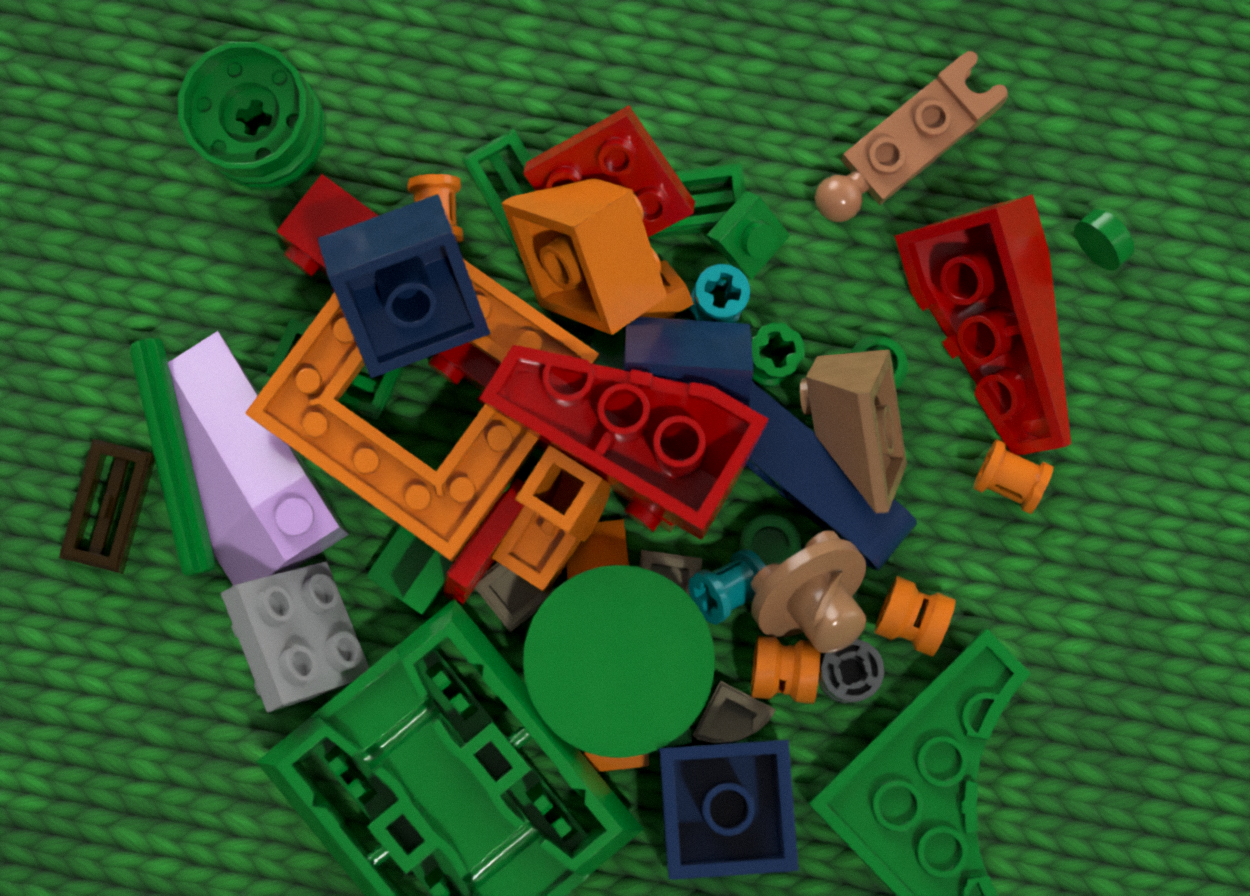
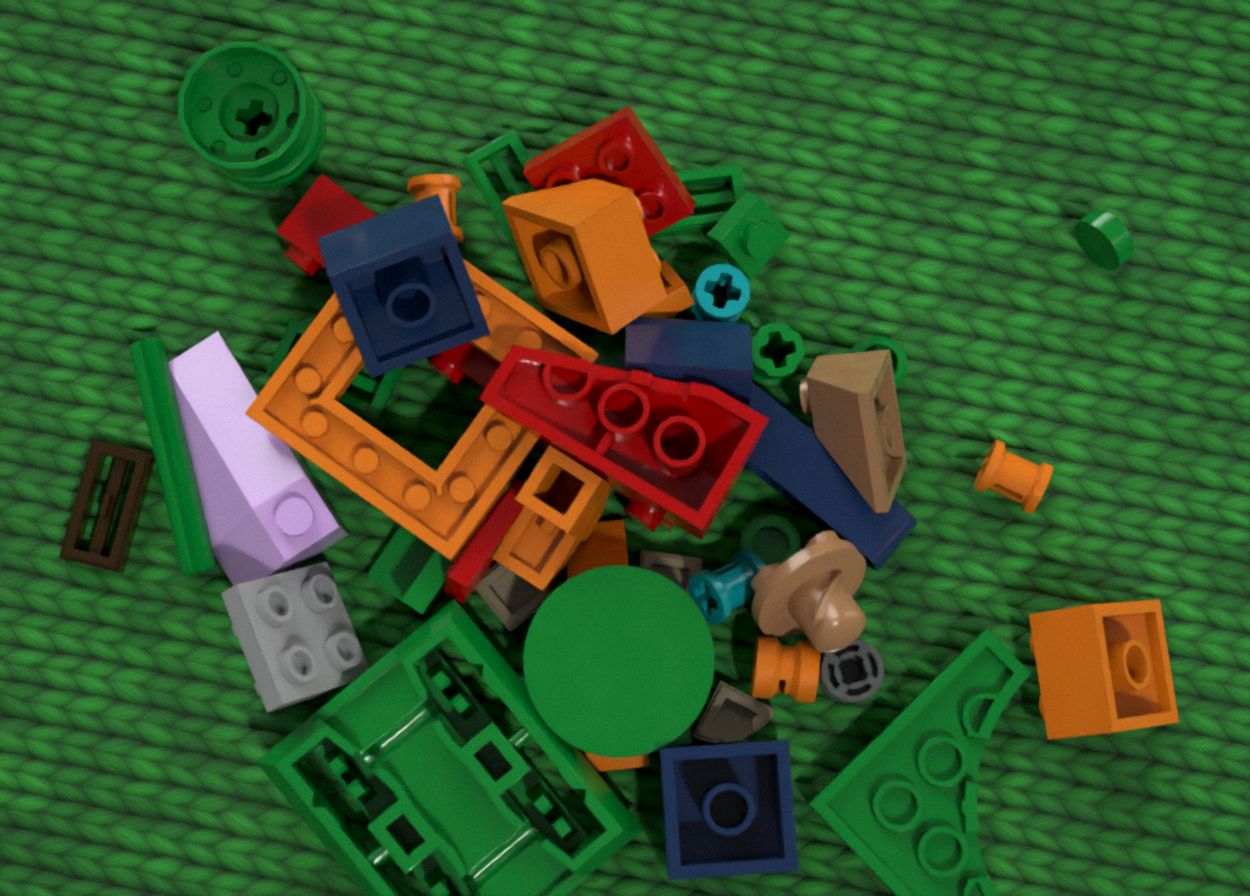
nougat plate [815,51,1008,222] -> none
orange wheel [874,576,956,657] -> none
red wedge [895,194,1071,456] -> none
none -> orange slope [1029,599,1179,740]

